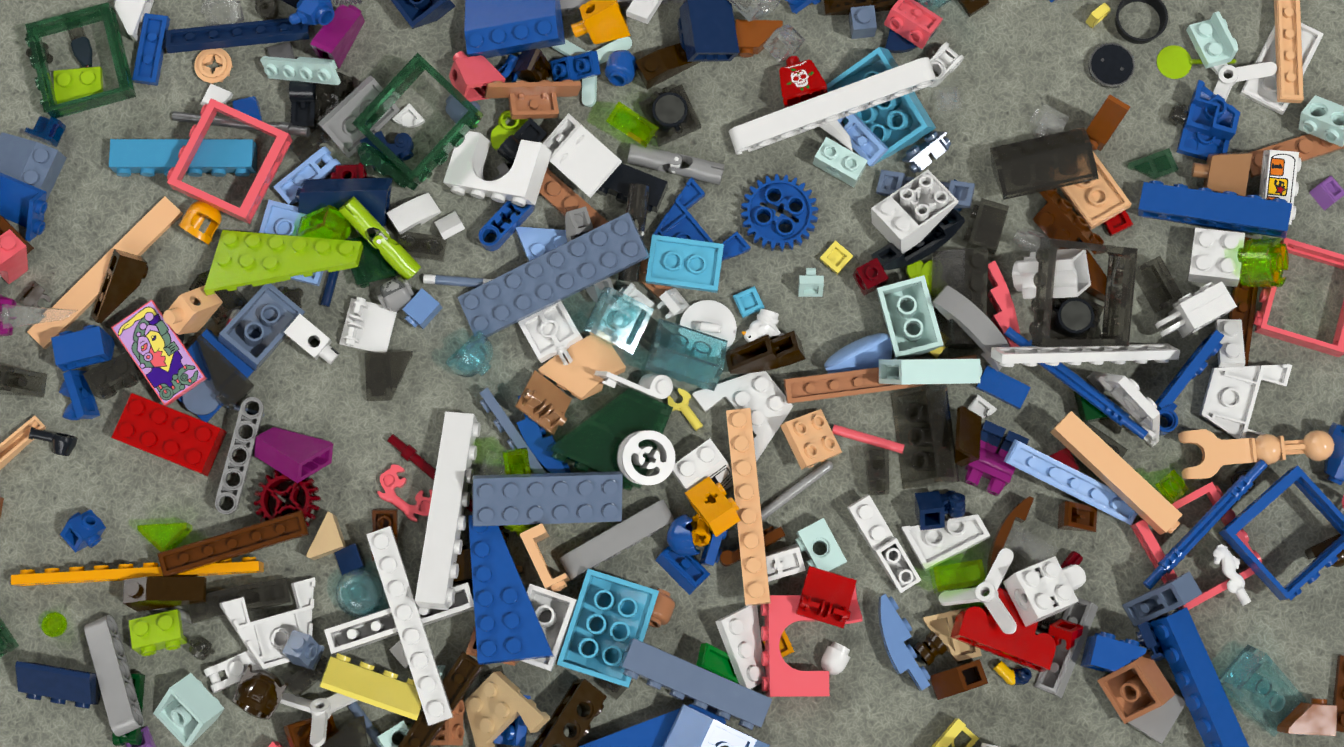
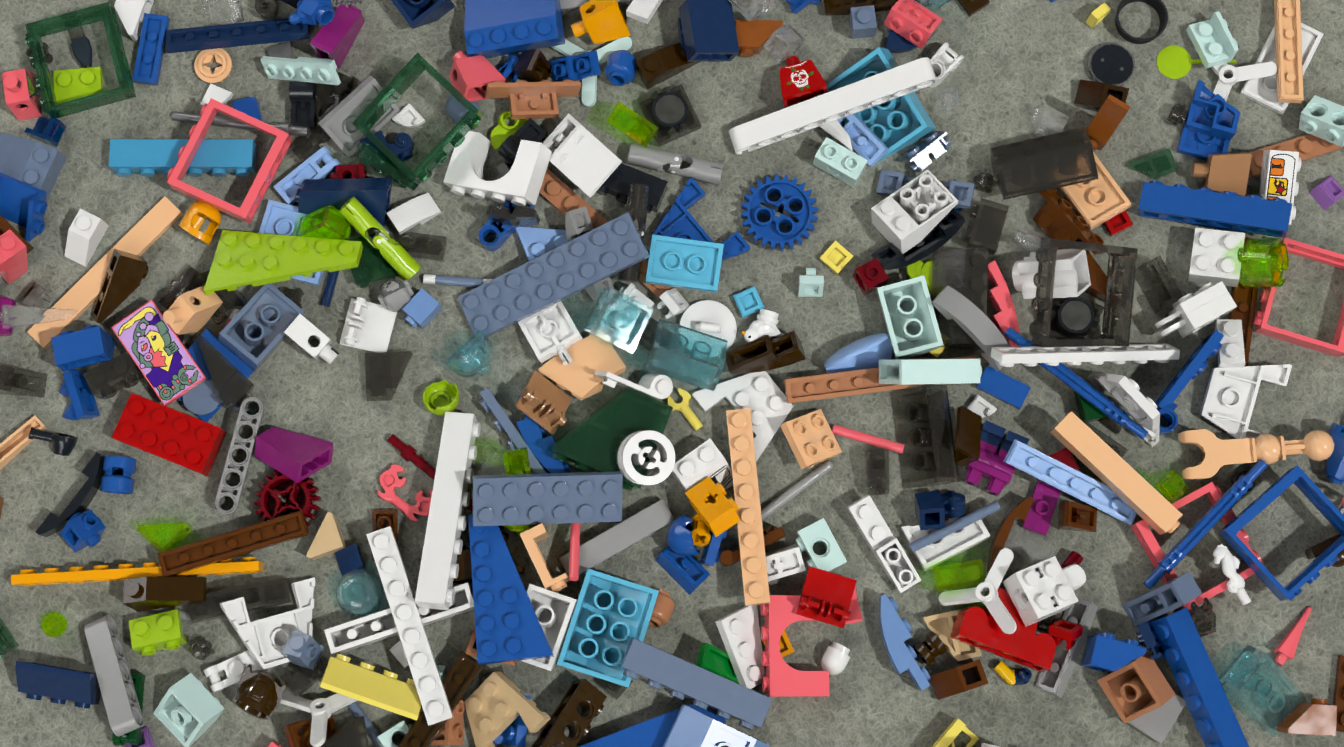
white tile [434,211,465,240] -> none
none -> coral torso [2,69,42,121]
none -> black slope [36,452,105,537]
none -> white slope [64,209,109,267]
none -> blue wheel [100,456,137,494]
none -> clear smoke pin [157,265,201,310]
none -> lime hair [422,379,460,416]
none -> clear smoke slope [486,205,540,227]
none -> coral bar [569,523,581,581]
none -> sand blue bar [908,501,1001,553]
none -> clear smoke plate [973,173,997,193]
none -> magenta plate [1022,481,1061,536]
none -> dark brown slope [1074,80,1129,109]
none -> clear smoke plate [1191,597,1216,637]
none -> coral piece [1273,606,1312,667]

